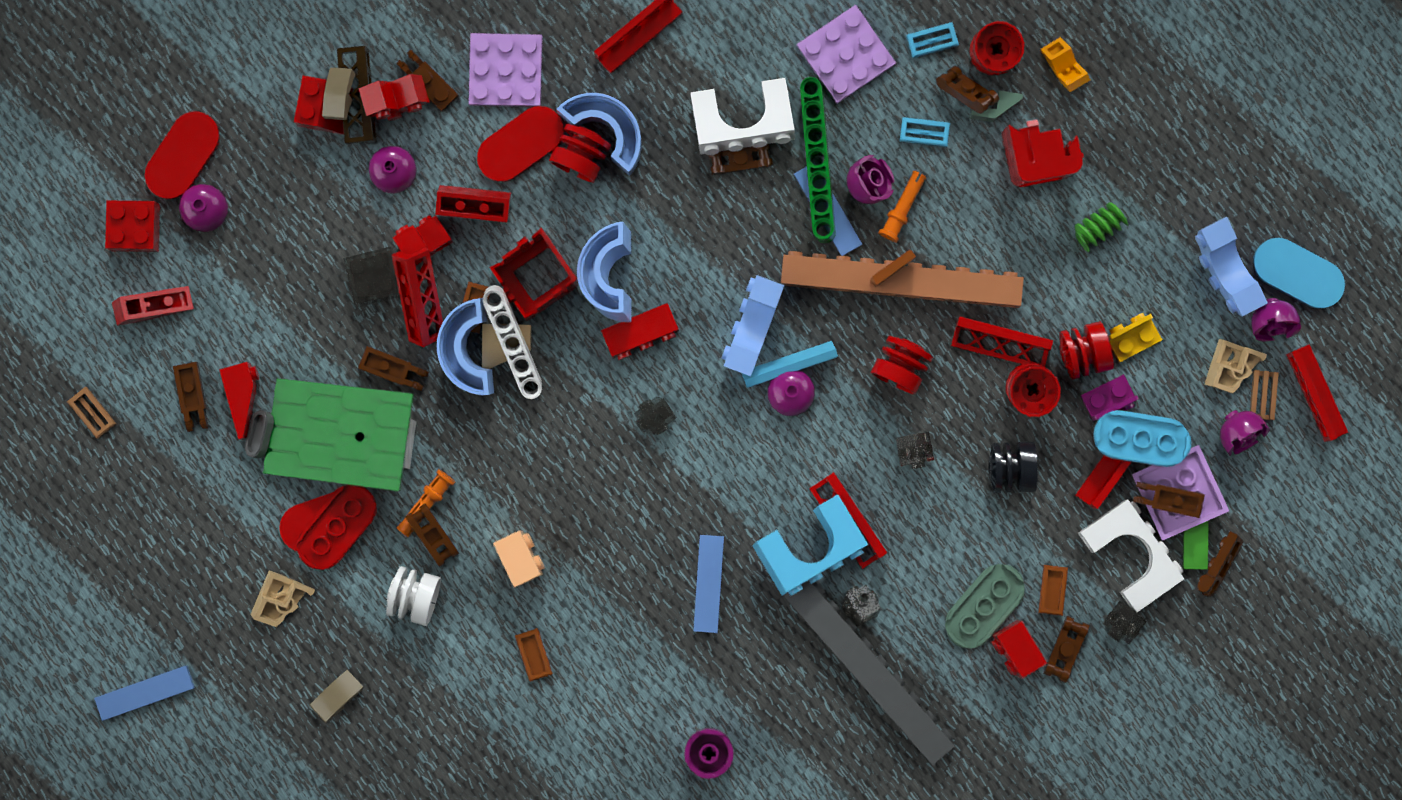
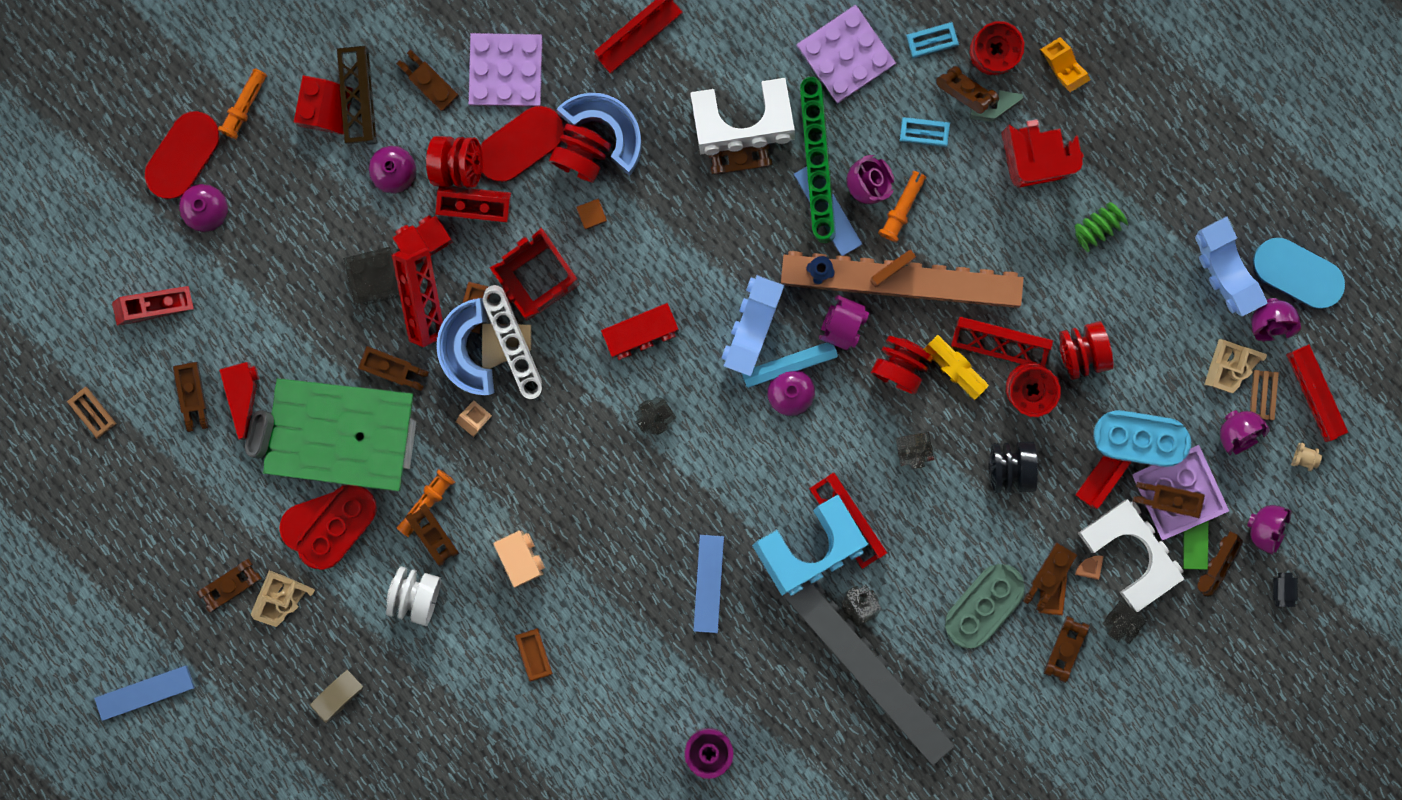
red brick [105,200,160,252] -> none
dark tan slope [323,68,355,120] -> none
red brick [358,74,430,121] -> none
light blue brick [577,222,632,322] -> none
red brick [991,620,1047,678] -> none
magenta bracket [1080,374,1139,421] -> none
yellow bracket [1108,313,1162,363] -> none
none -> reddish brown plate [197,559,262,613]
none -> orange pin [218,68,267,140]
none -> red wheel [426,136,482,188]
none -> light nougat slope [456,401,492,437]
none -> dark orange tile [576,199,607,230]
none -> dark blue brick [806,256,835,285]
none -> magenta brick [819,295,869,350]
none -> yellow piece [924,335,989,400]
none -> reddish brown hinge [1023,542,1077,612]
none -> nougat tile [1075,556,1104,580]
none -> magenta cylinder [1247,505,1292,555]
none -> black brick [1273,573,1298,607]
none -> tan brick [1291,443,1322,472]

